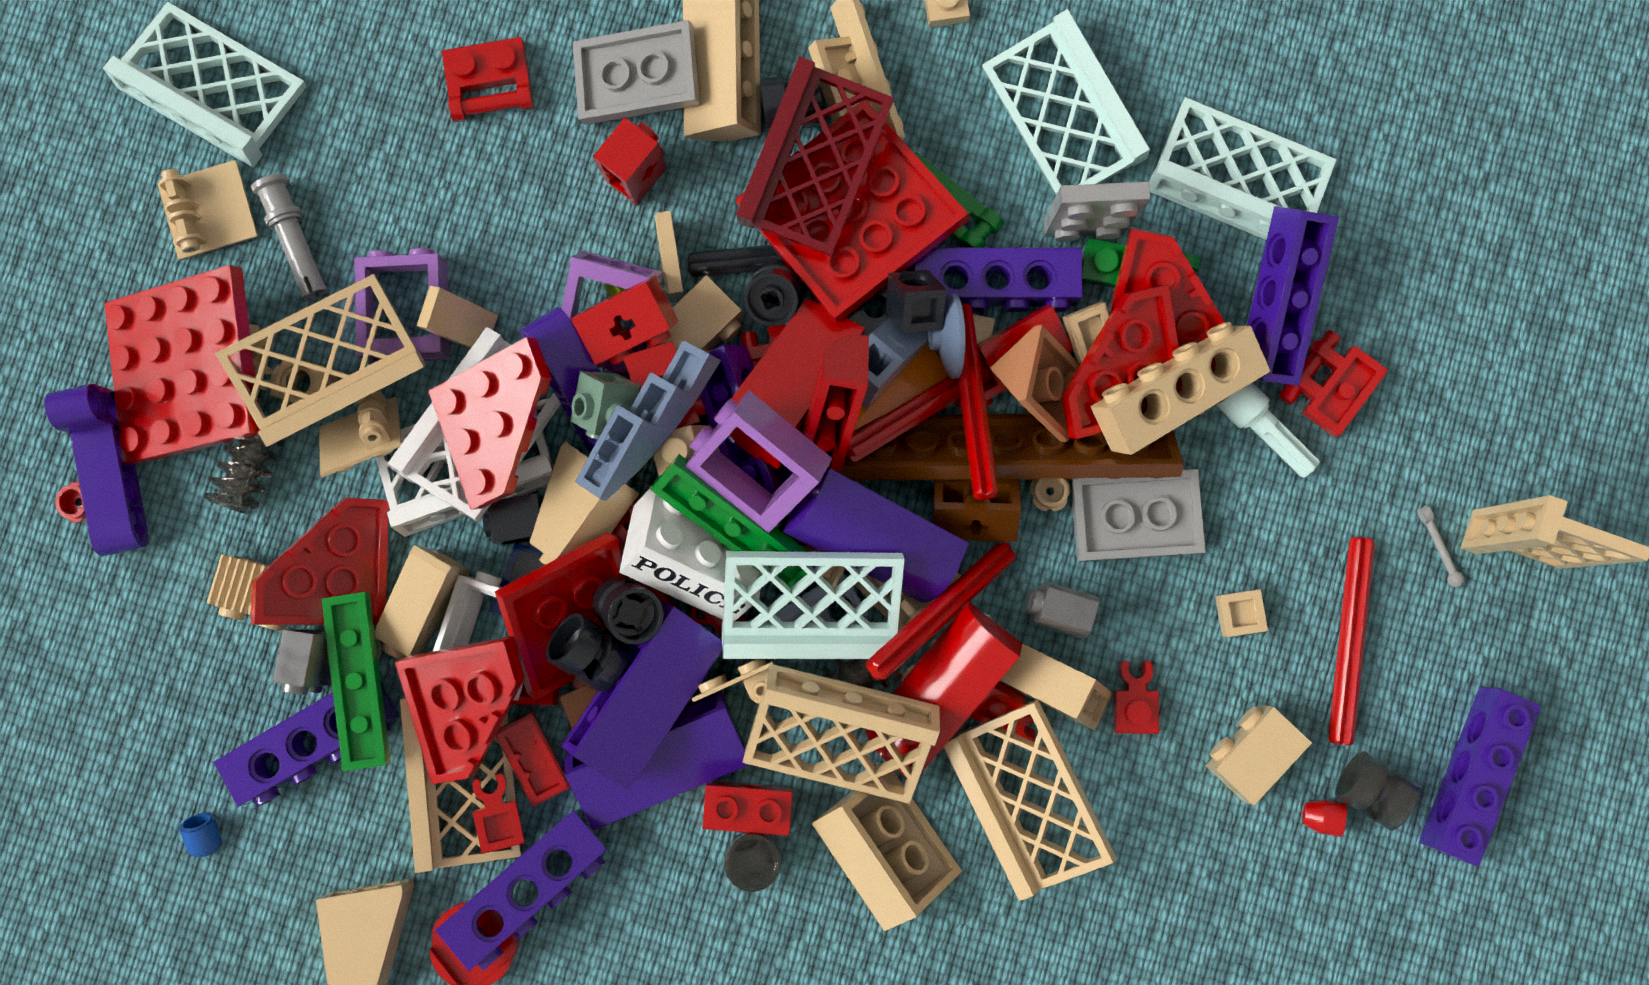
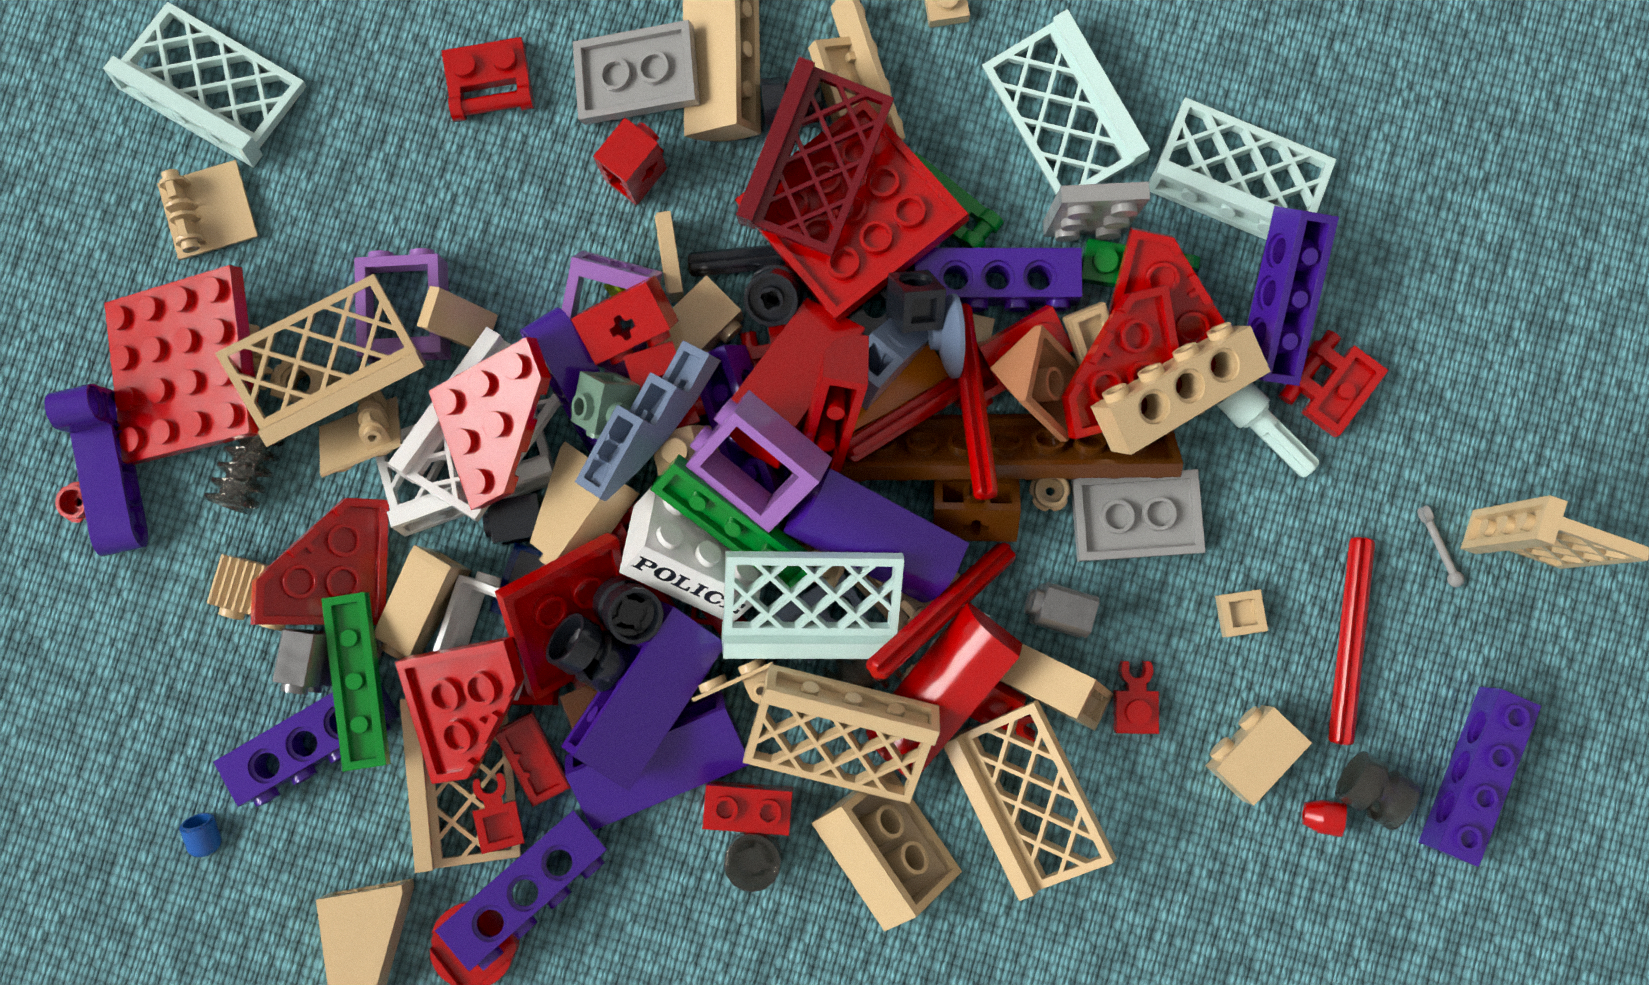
light grey pin [251,174,328,300] -> none

